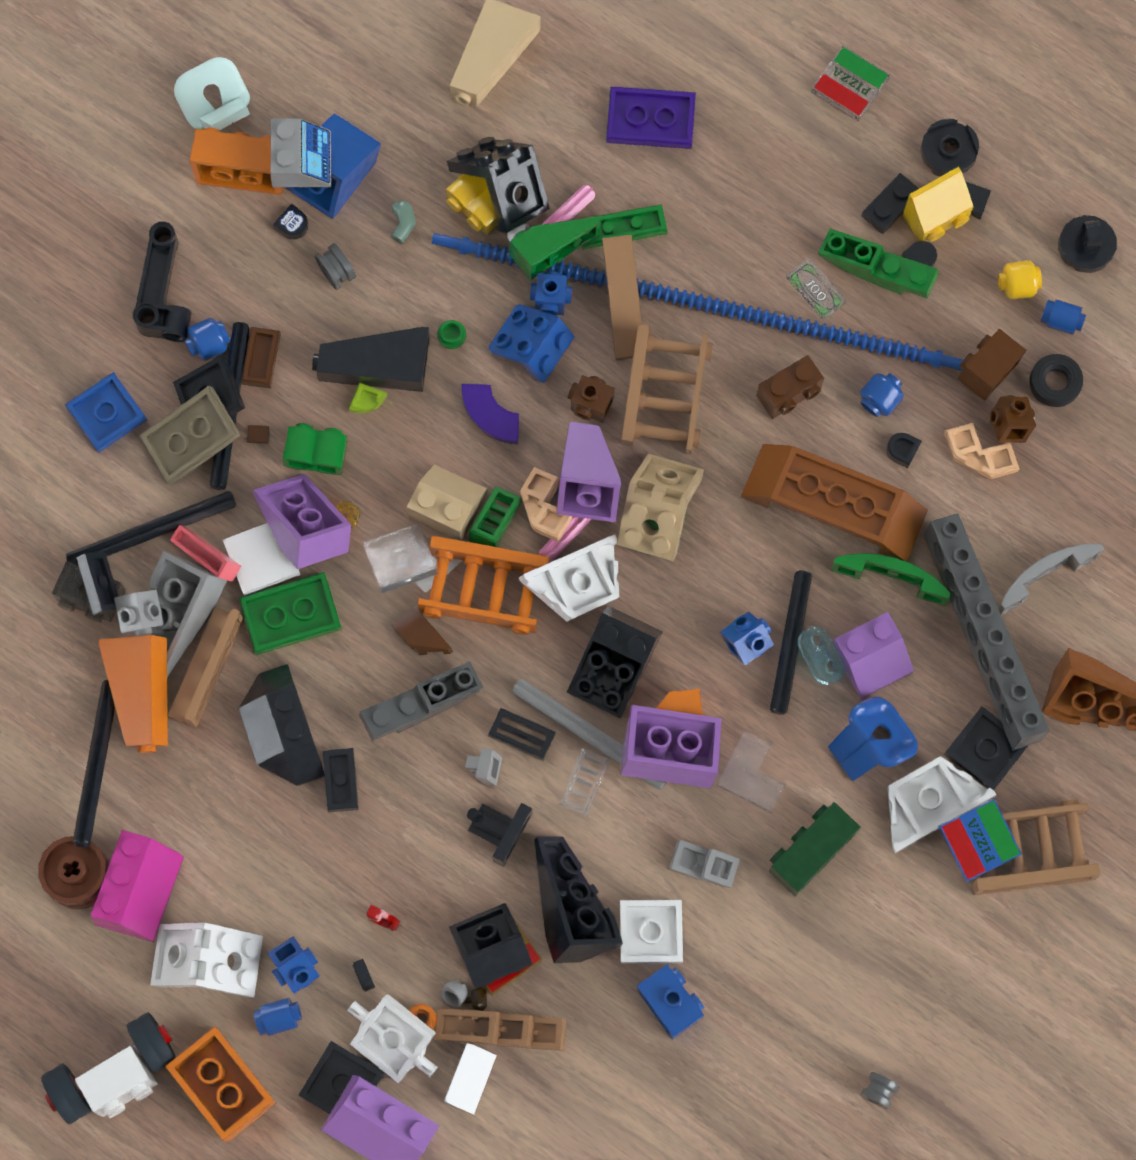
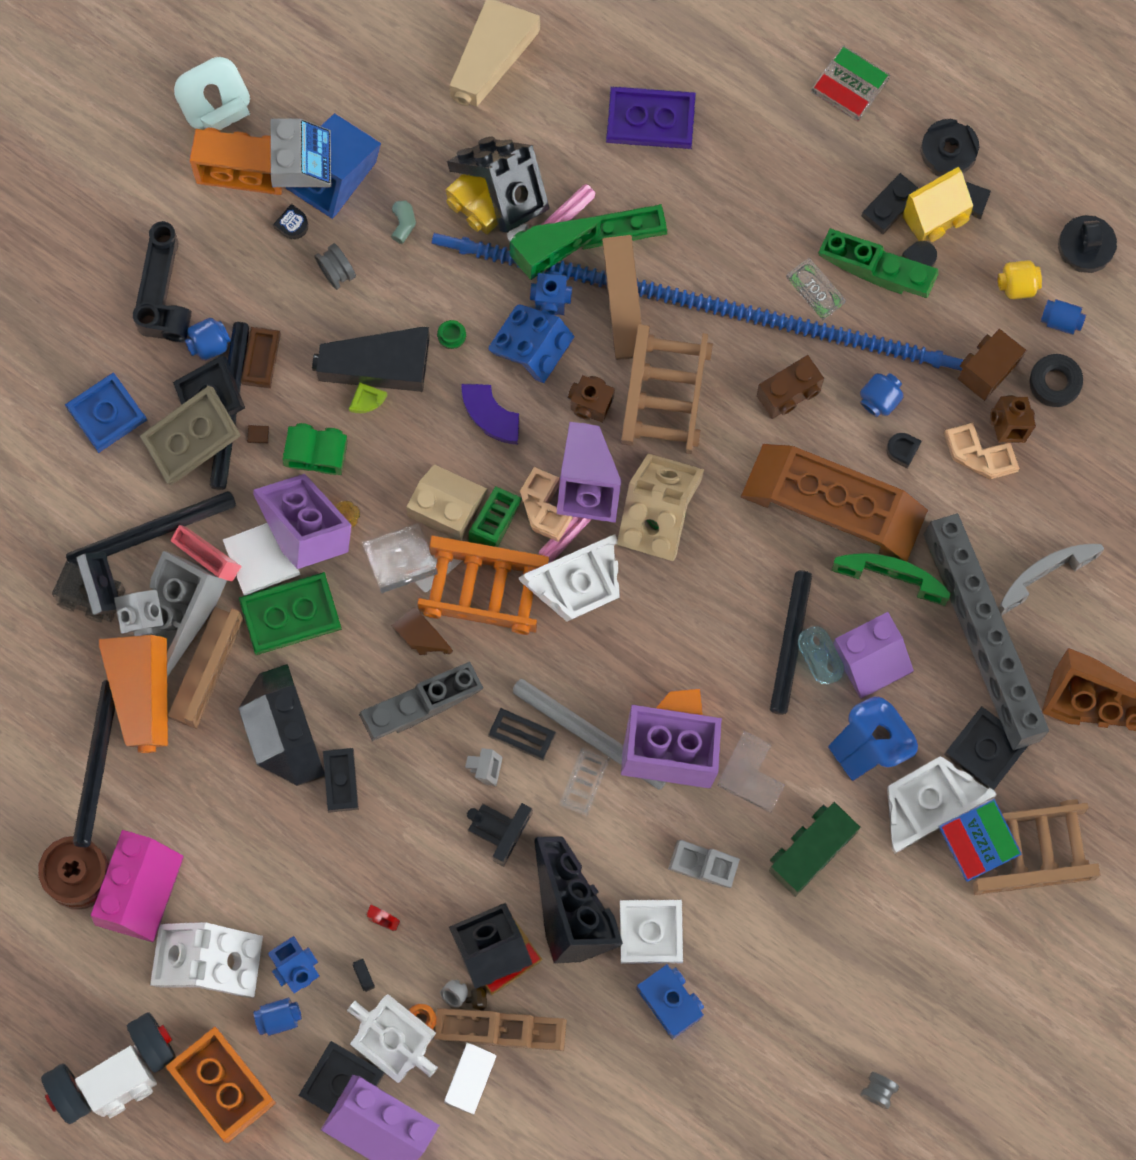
black slope [567,606,663,718] -> none
blue brick [720,612,774,665] -> none

